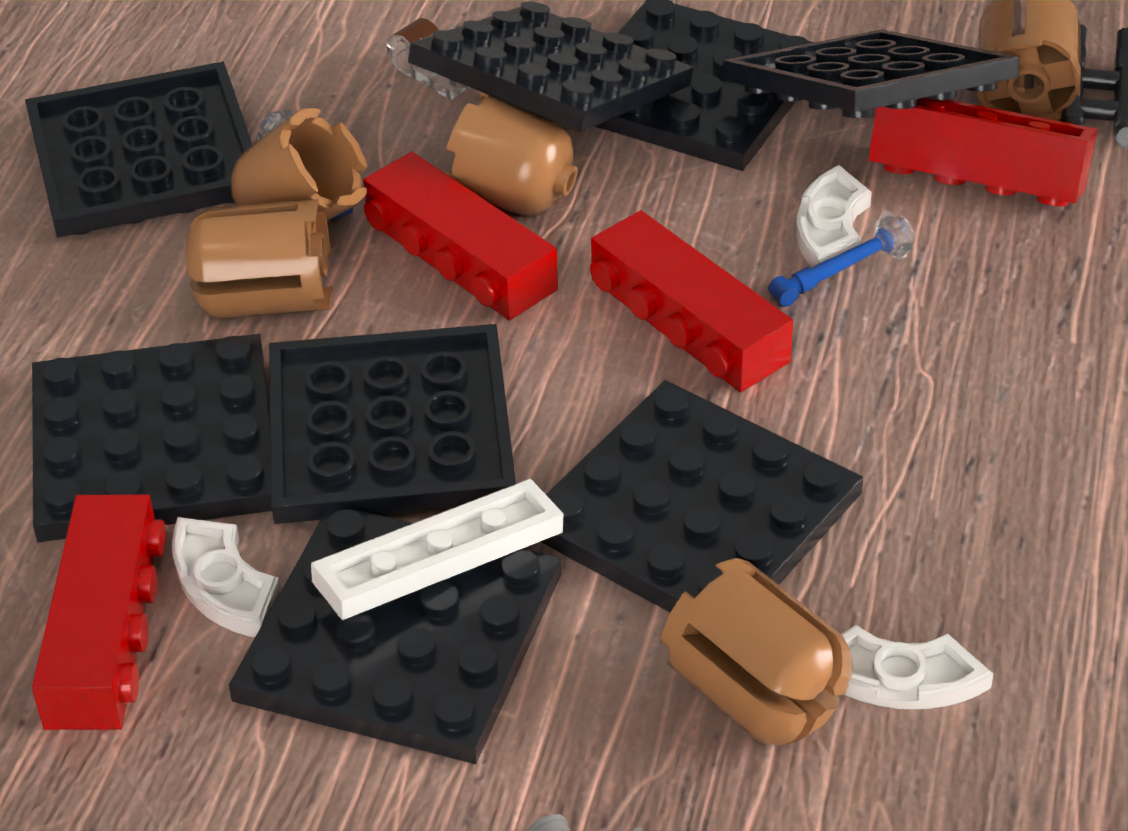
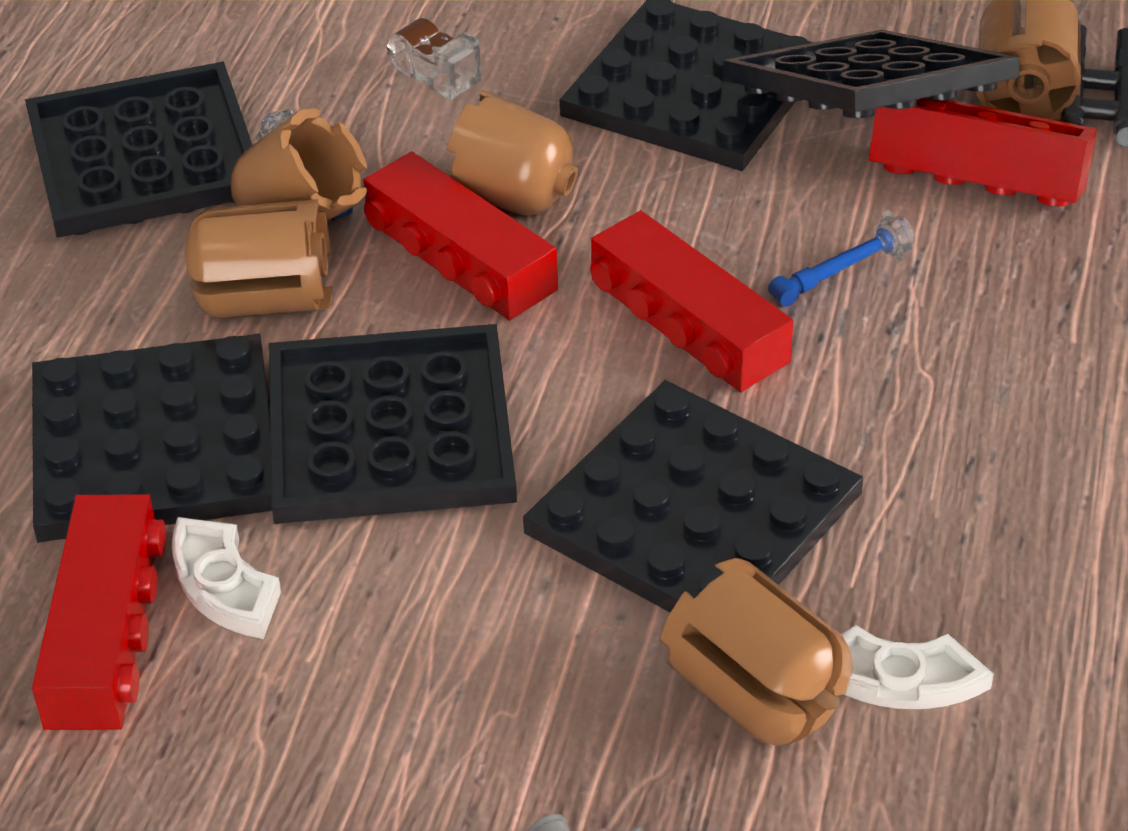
black plate [229,509,561,764] -> none
white plate [311,479,563,620] -> none
black plate [408,2,694,131] -> none
white tile [796,165,872,268] -> none

